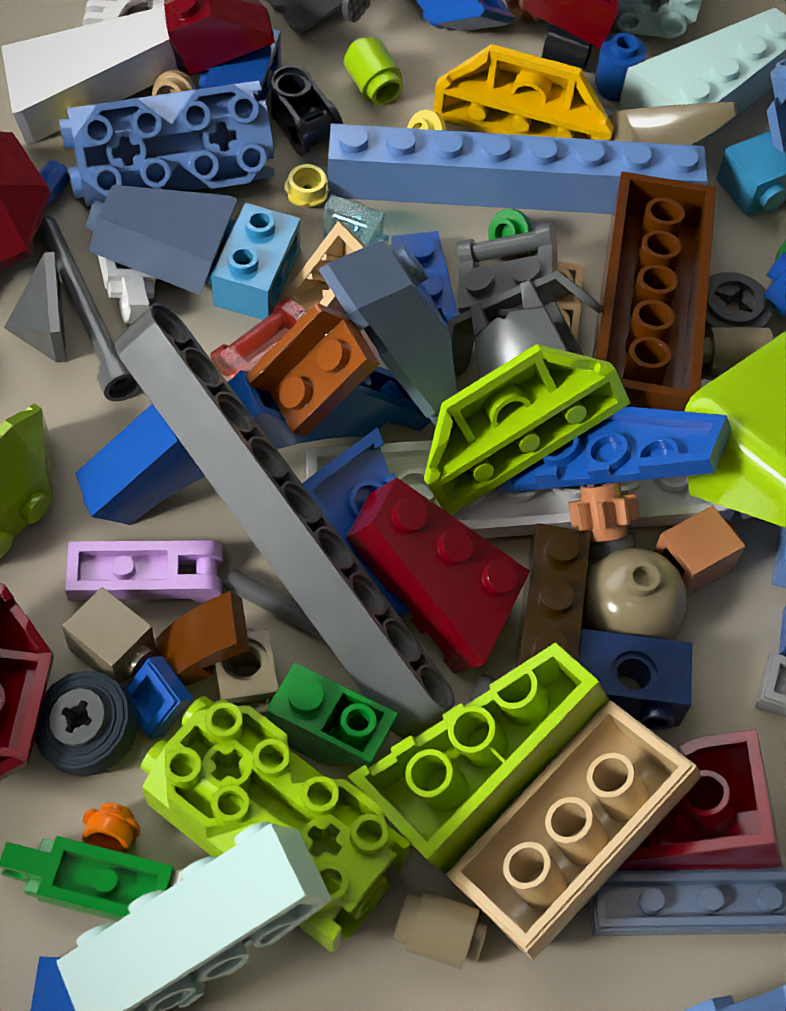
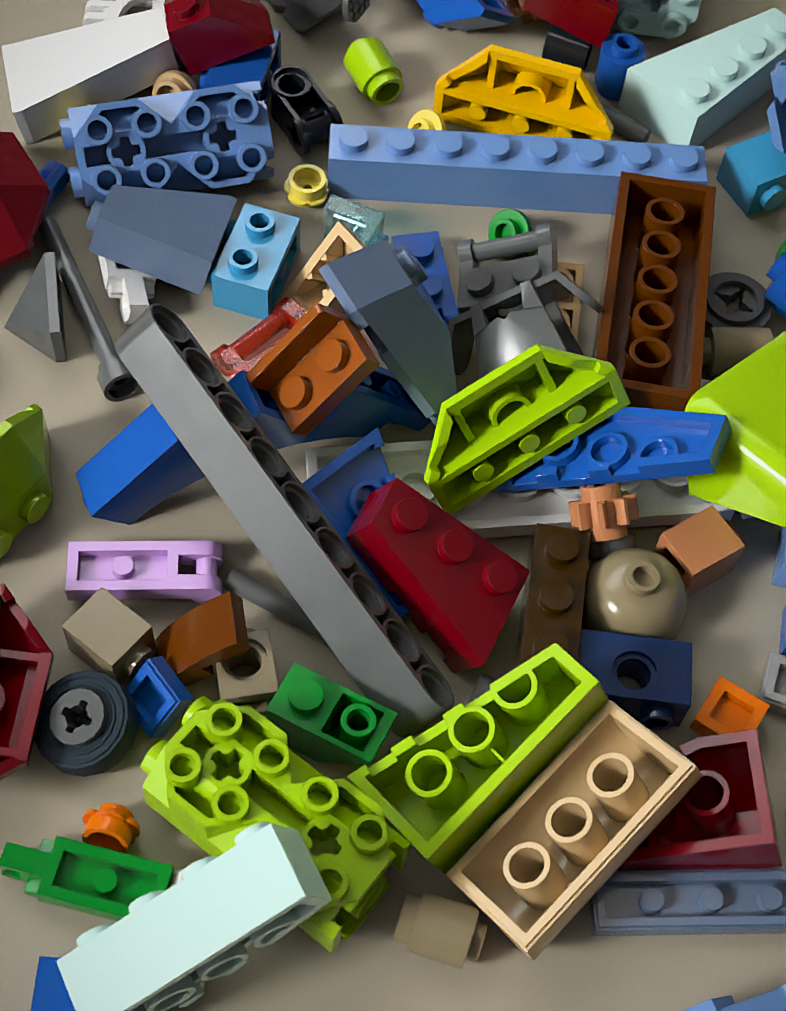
dark tan piece [611,102,739,145] -> none
none -> orange plate [689,676,770,736]

